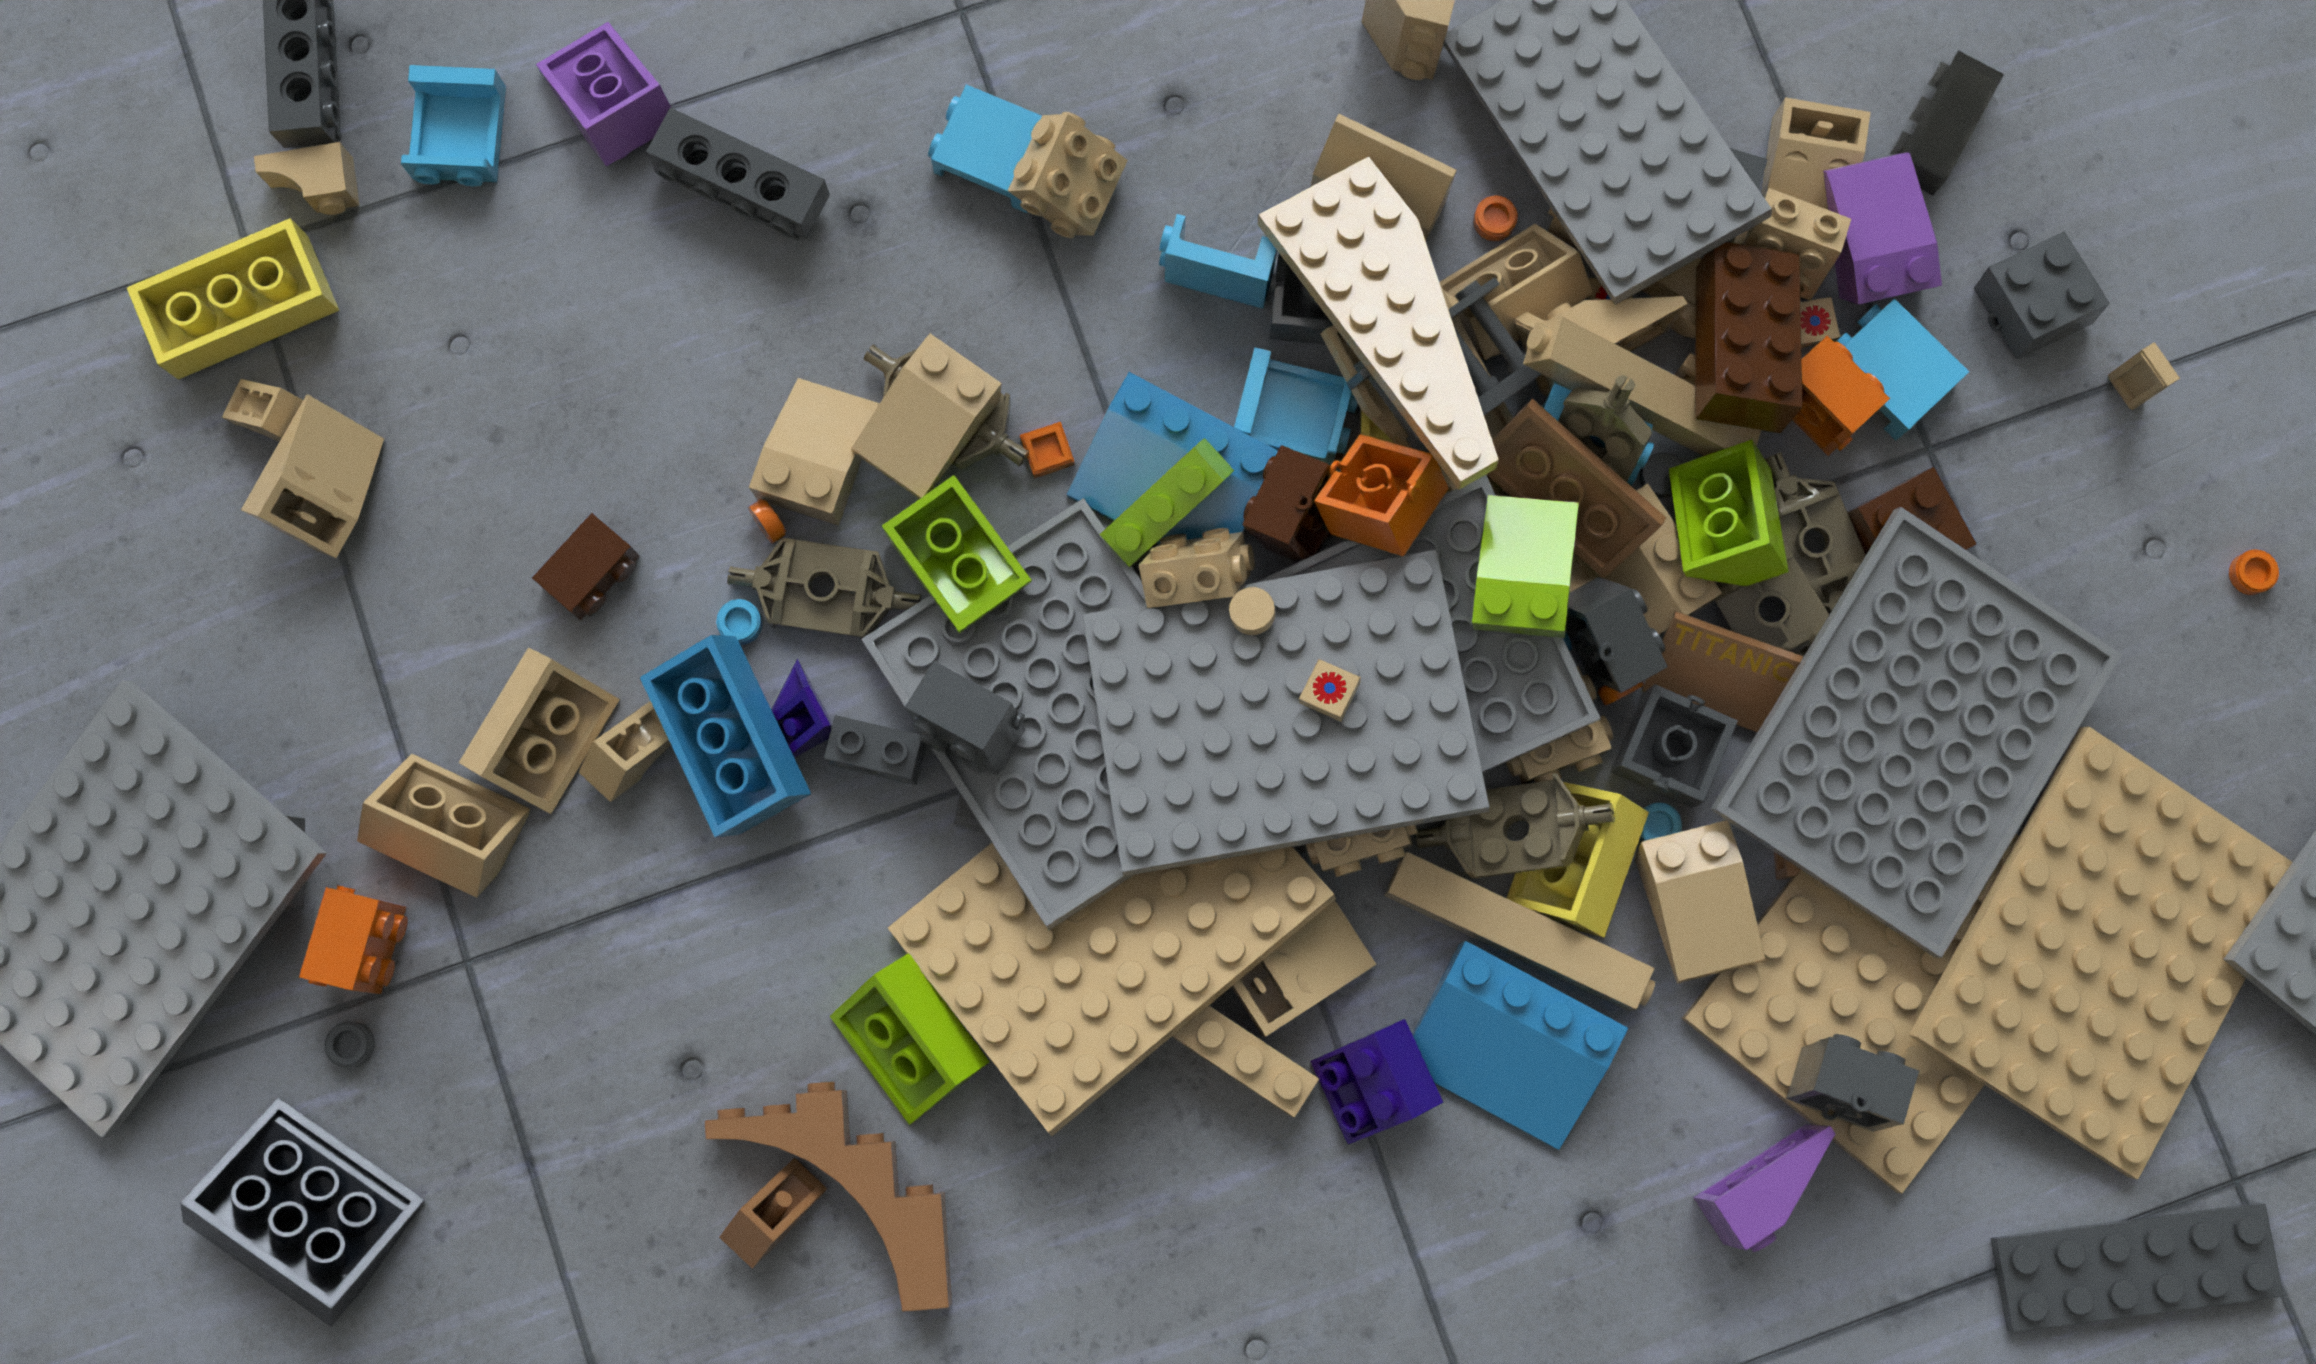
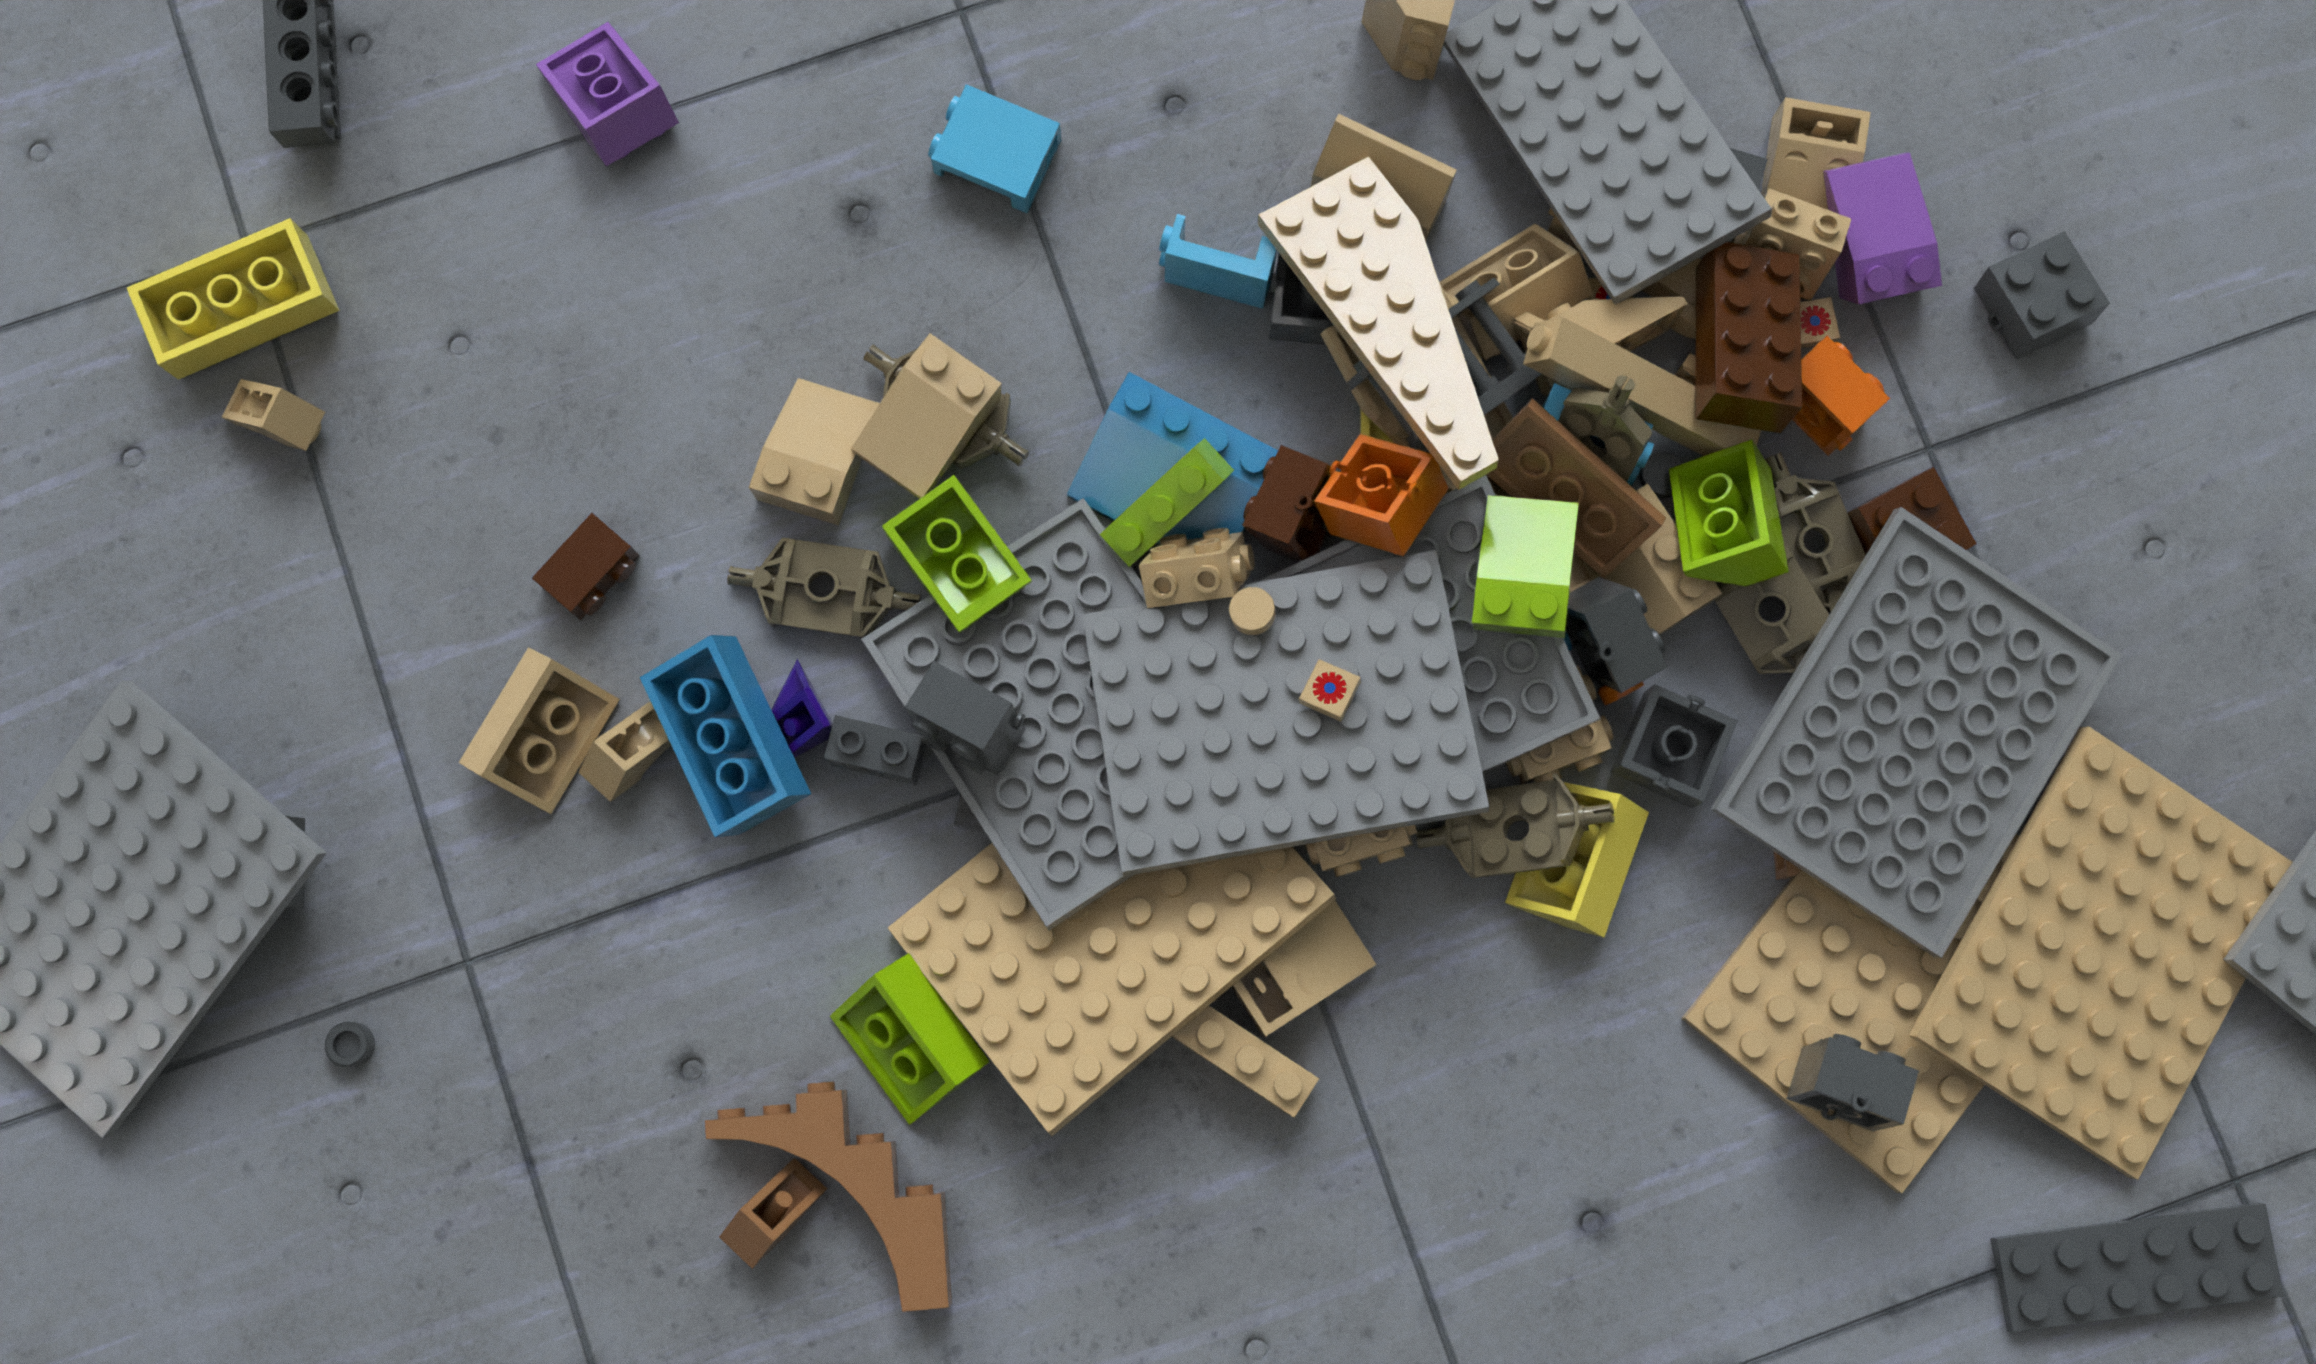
black slope [180,1098,424,1327] -> none
tan slope [241,395,384,558] -> none
tan arch [254,142,360,215] -> none
orange brick [299,885,408,994] -> none
tan slope [357,754,530,898] -> none
medium azure panel [401,65,506,187] -> none
dark grey brick [646,107,830,240] -> none
medium azure tile [716,599,763,645] -> none
orange tile [748,499,786,544] -> none
tan brick [1008,112,1128,239] -> none
orange tile [1020,421,1075,479] -> none
medium azure panel [1234,347,1357,465] -> none
dark purple slope [1310,1019,1444,1144] -> none
tan brick [1384,851,1656,1011] -> none
dark azure slope [1412,941,1628,1150] -> none
orange tile [1473,195,1518,241] -> none
tan slope [1635,820,1765,984] -> none
medium azure tile [1639,803,1682,842] -> none
medium nougat tile [1642,611,1803,732] -> none
medium lavender slope [1693,1124,1835,1252] -> none
medium azure panel [1836,298,1969,441] -> none
clear smoke brick [1889,50,2004,196] -> none
tan tile [2108,342,2180,410] -> none
orange tile [2229,549,2279,595] -> none

